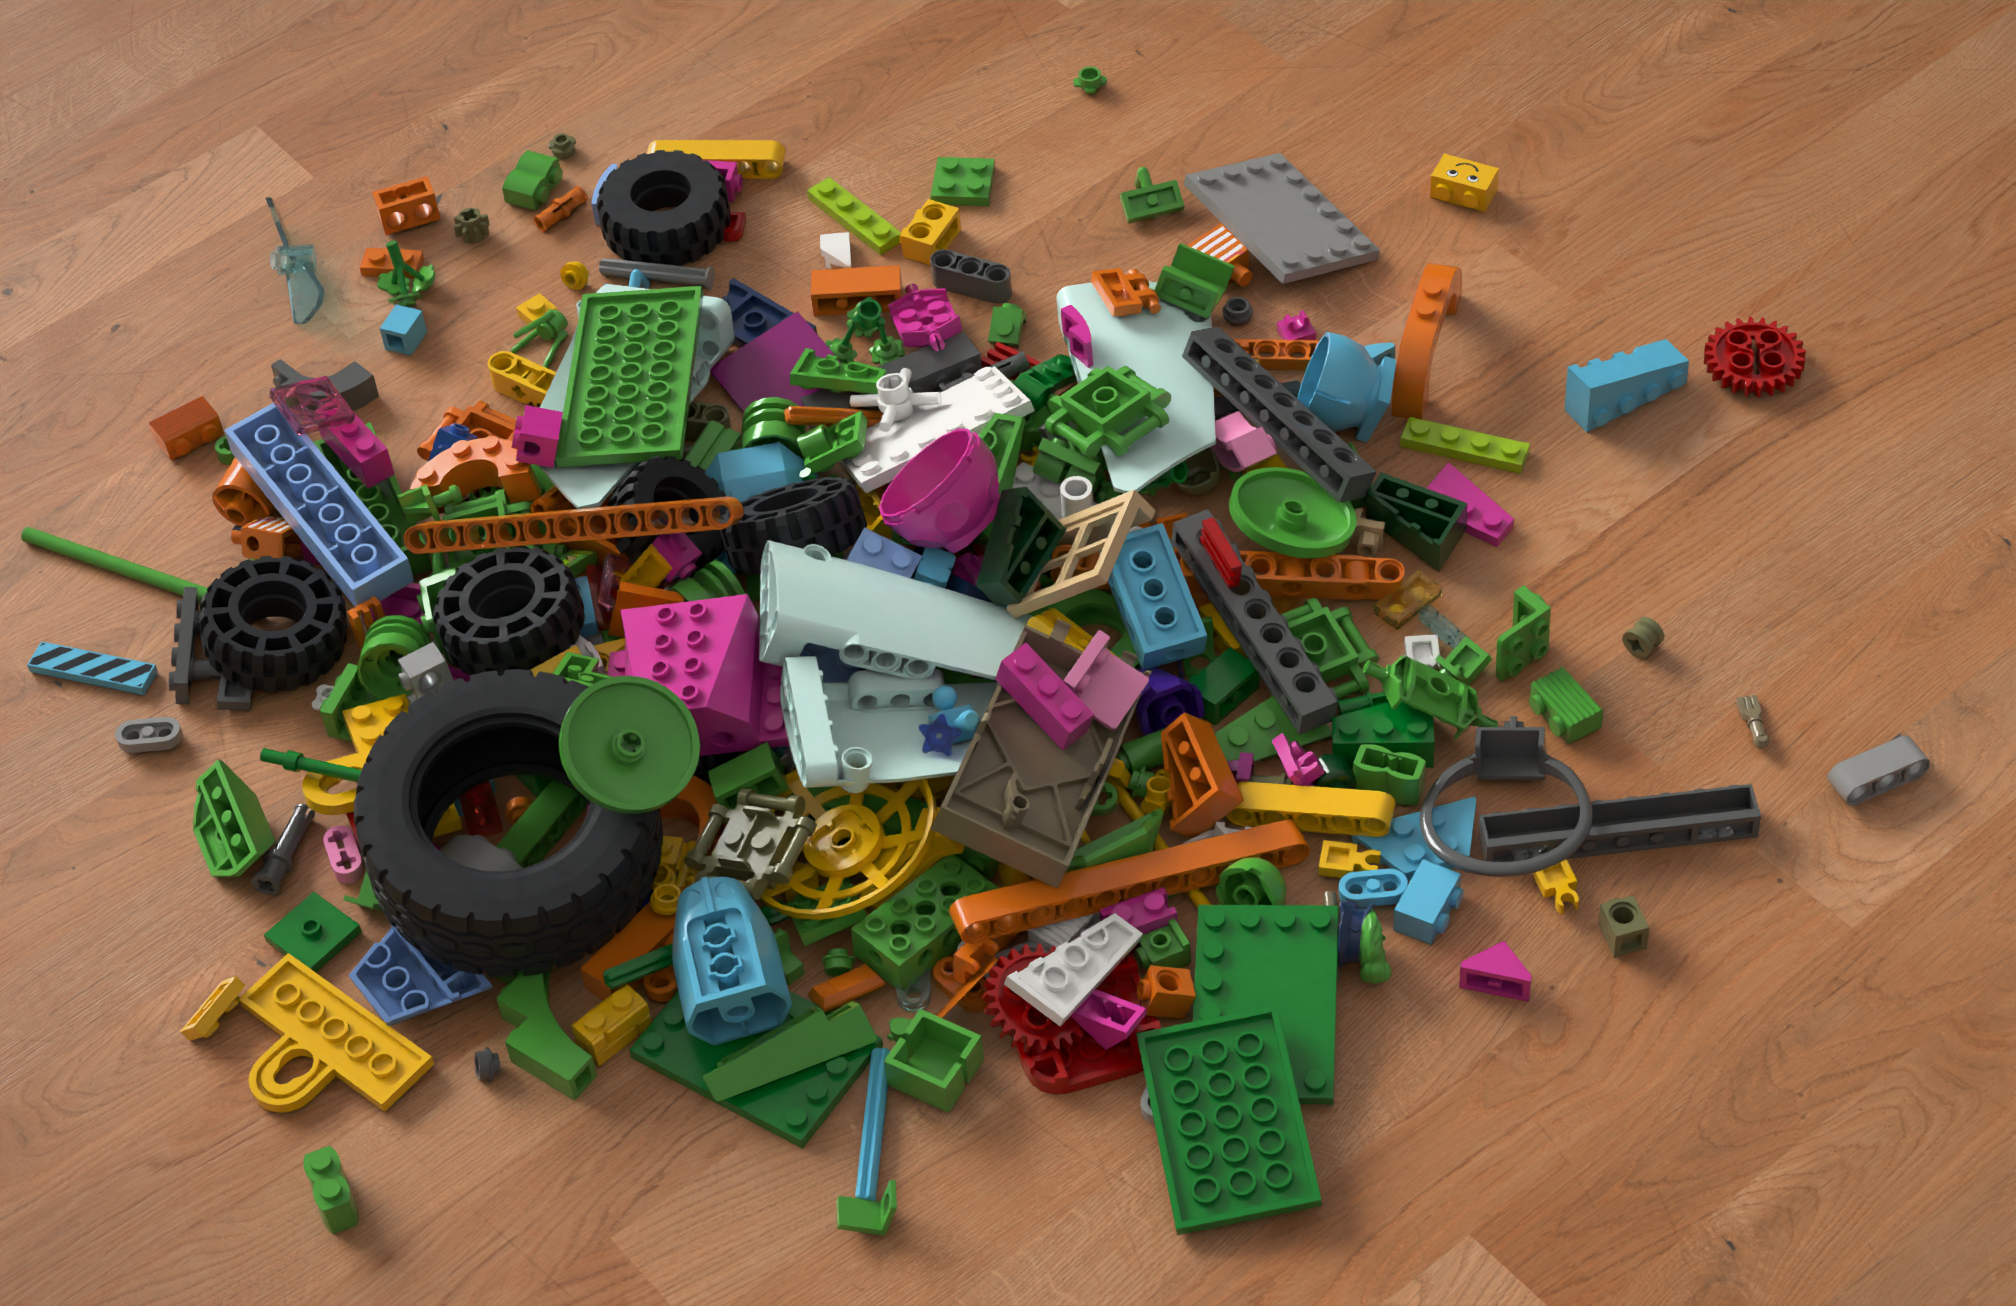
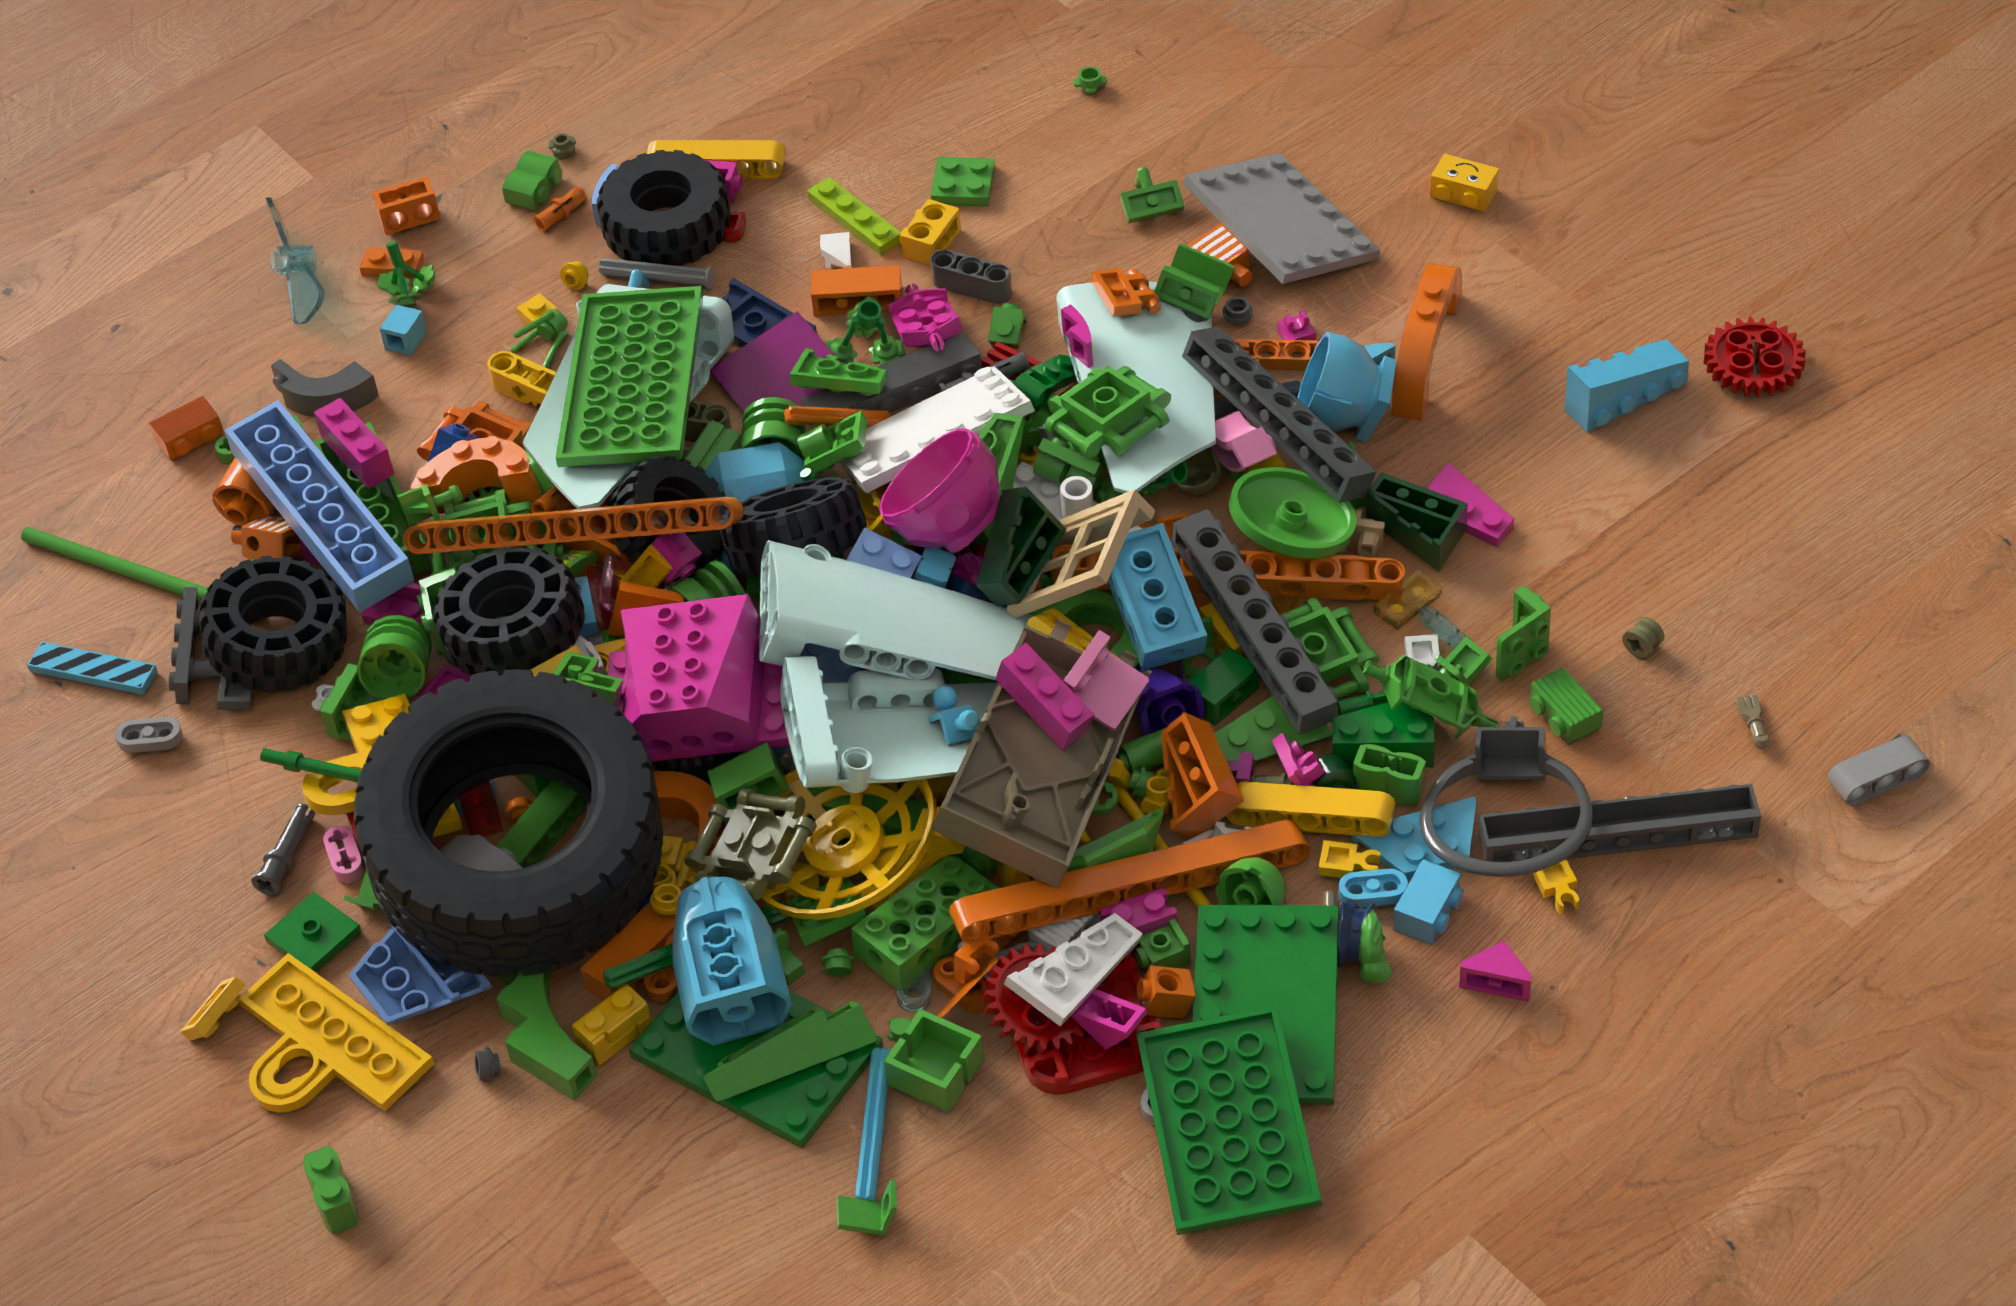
bright green wedge [193,759,276,878] -> none
clear pink piece [269,376,355,436] -> none
orange tile [347,596,385,654] -> none
light grey brick [398,642,454,704] -> none
olive gear [453,208,490,244] -> none
dark pink brick [511,405,563,468] -> none
bright green dish [559,676,700,814] -> none
orange tile [808,964,885,1012] -> none
white bar [850,368,942,432] -> none
clear blue plate [918,714,962,756] -> none
red tile [1200,517,1242,589] -> none
lime plate [1400,417,1530,474] -> none
olive brick [1598,895,1649,957] -> none

